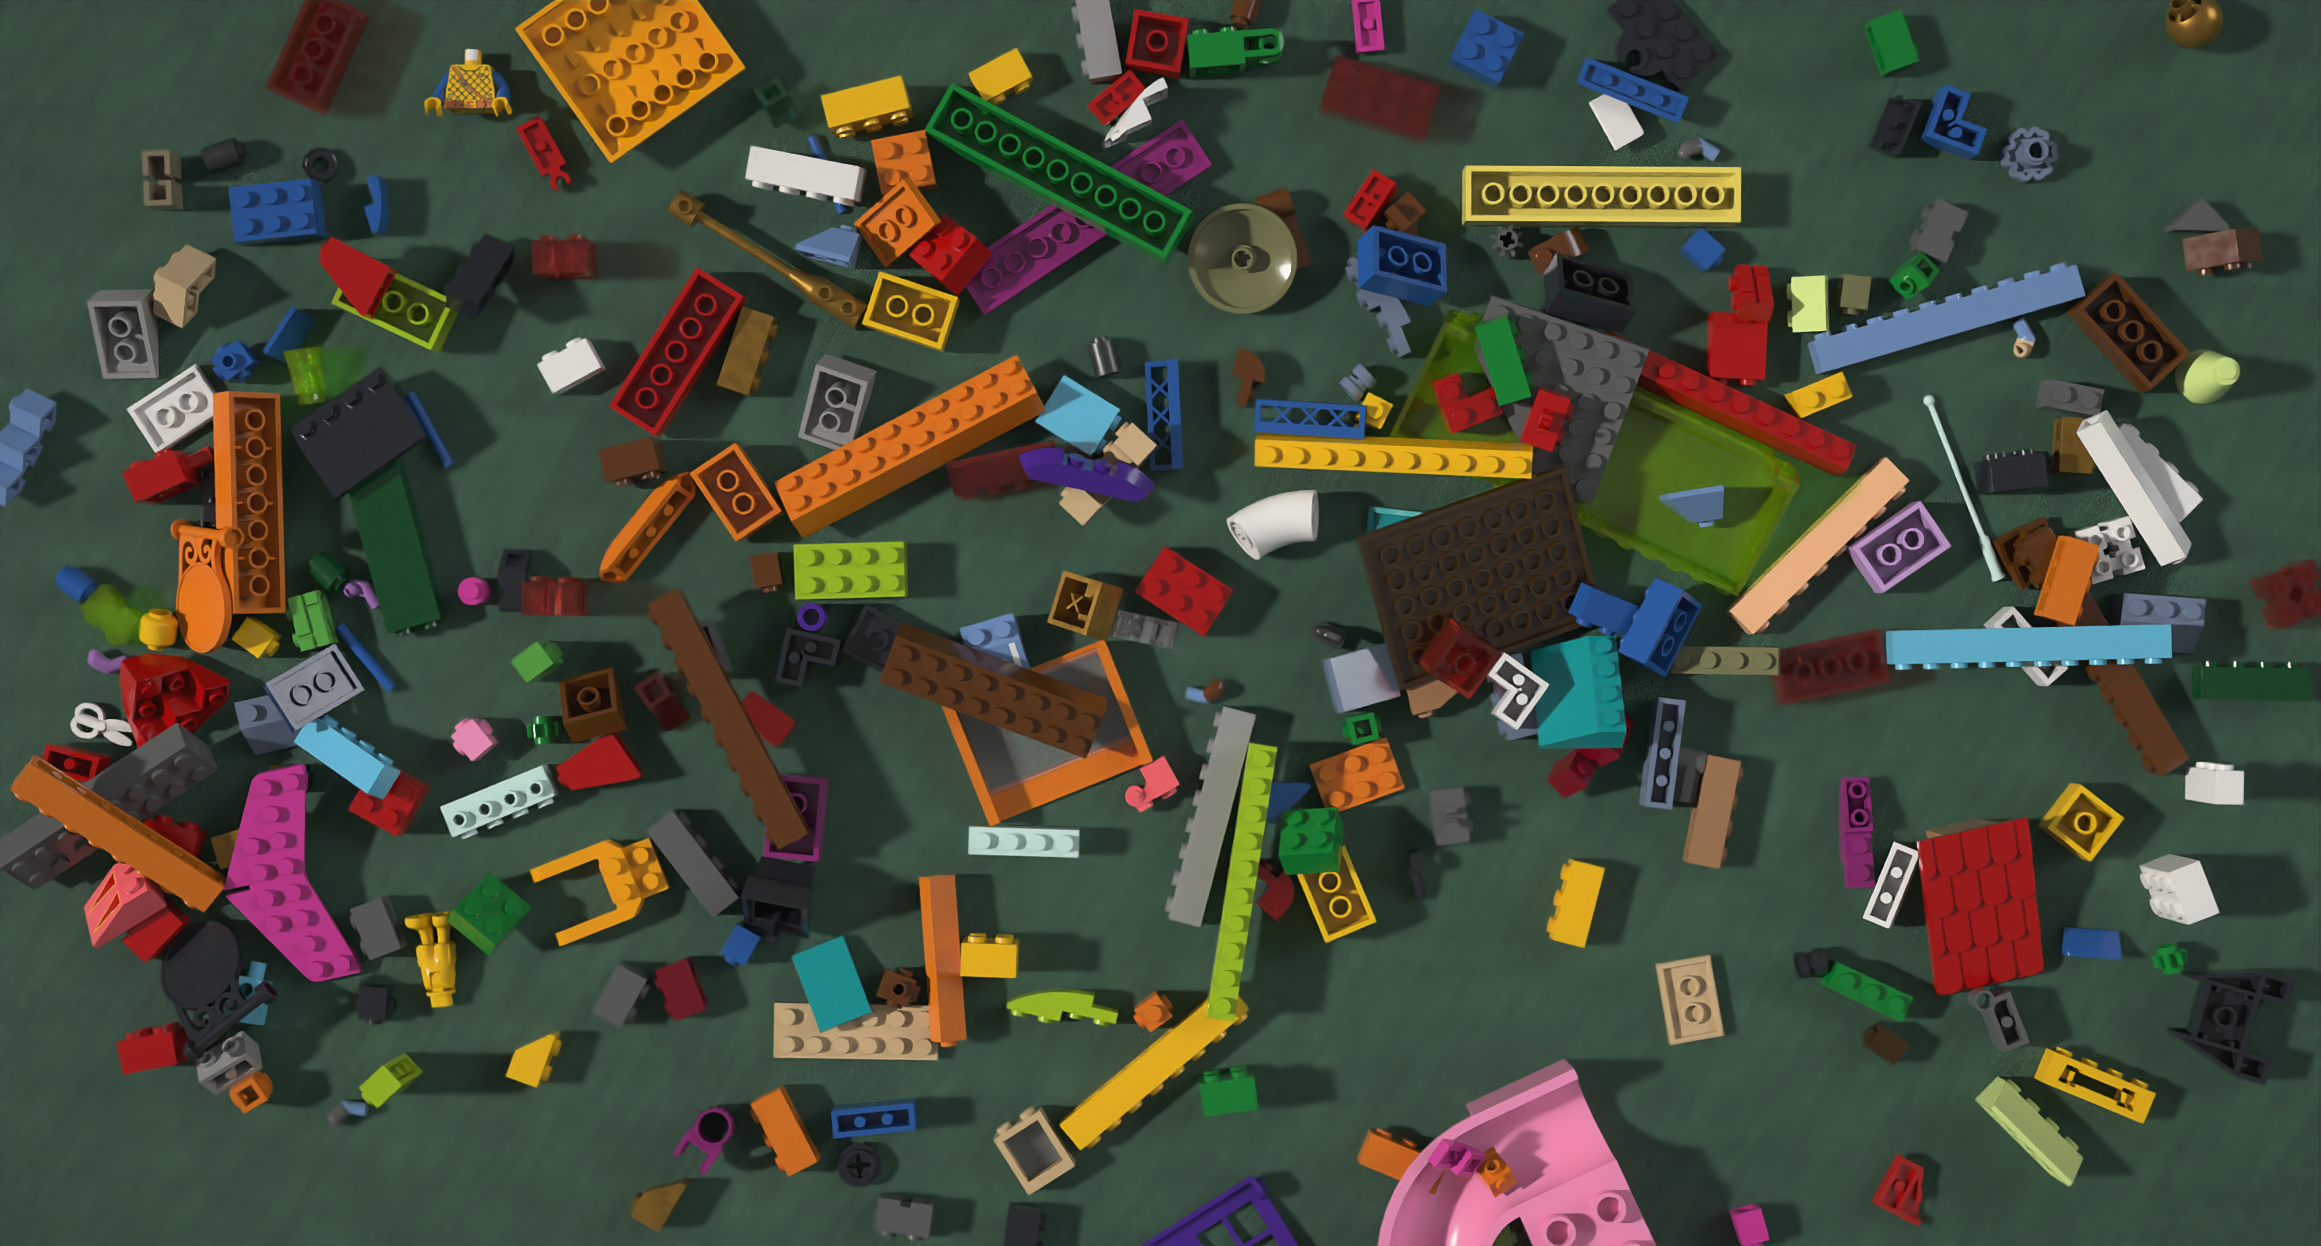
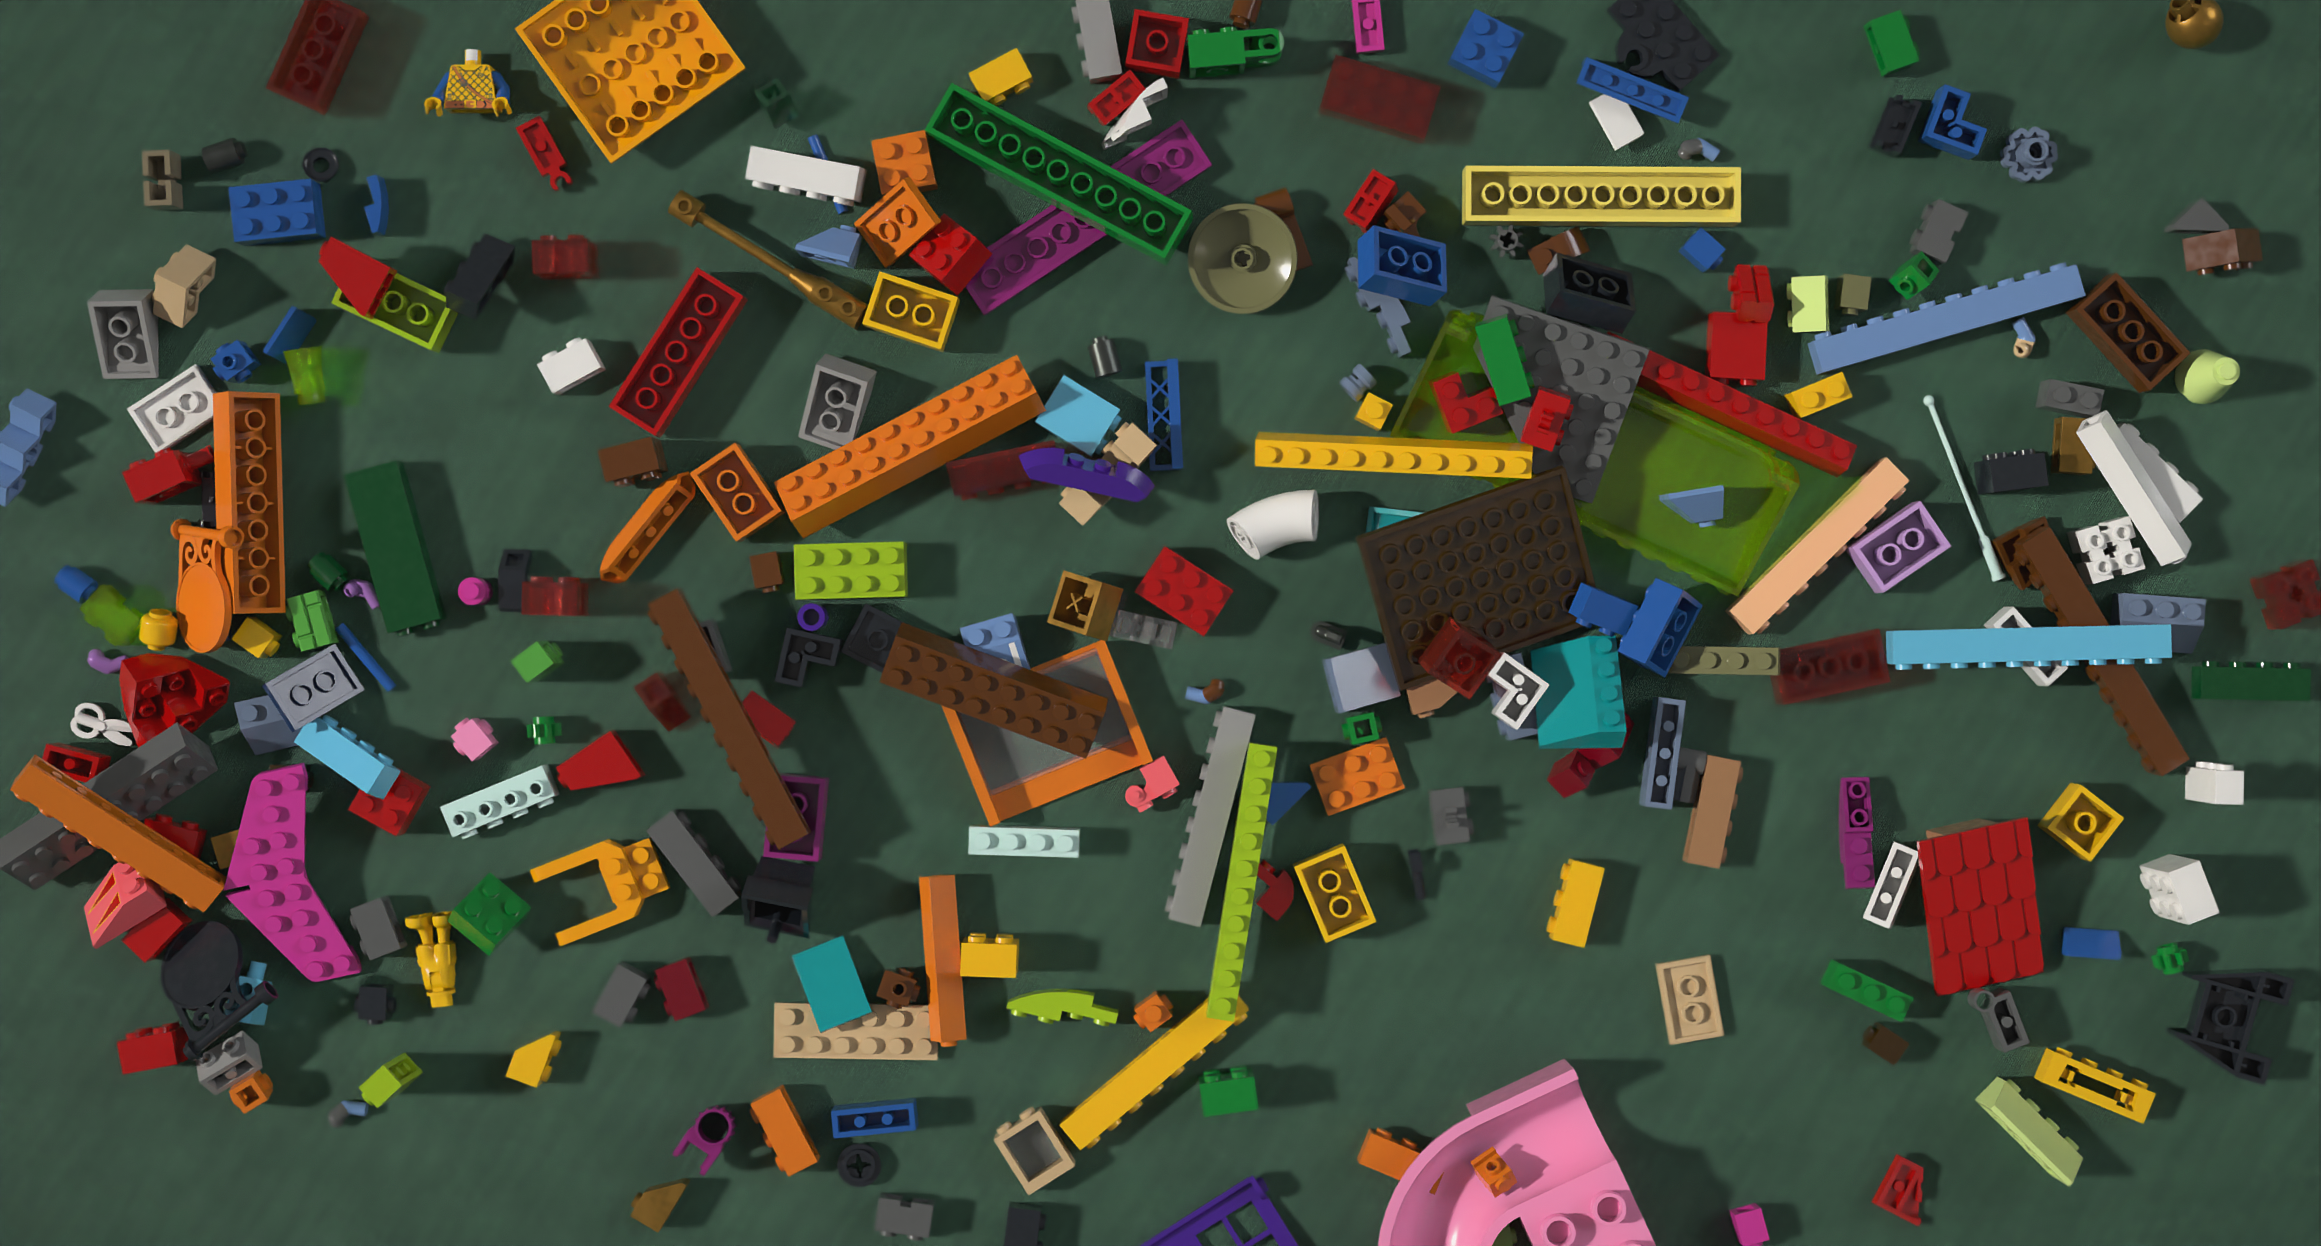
black slope [290,366,428,501] -> none
blue bar [406,392,454,468] -> none
reddish brown brick [559,668,627,743] -> none
pearl gold brick [717,306,779,397] -> none
blue brick [720,921,764,967] -> none
yellow brick [821,75,914,139] -> none
reddish brown brick [1231,348,1265,408] -> none
blue fence [1254,398,1366,439] -> none
green brick [1278,807,1344,875] -> none
dark pink slope [1428,1138,1487,1177] -> none
black wheel [1793,947,1828,980] -> none
orange brick [2034,536,2100,626] -> none

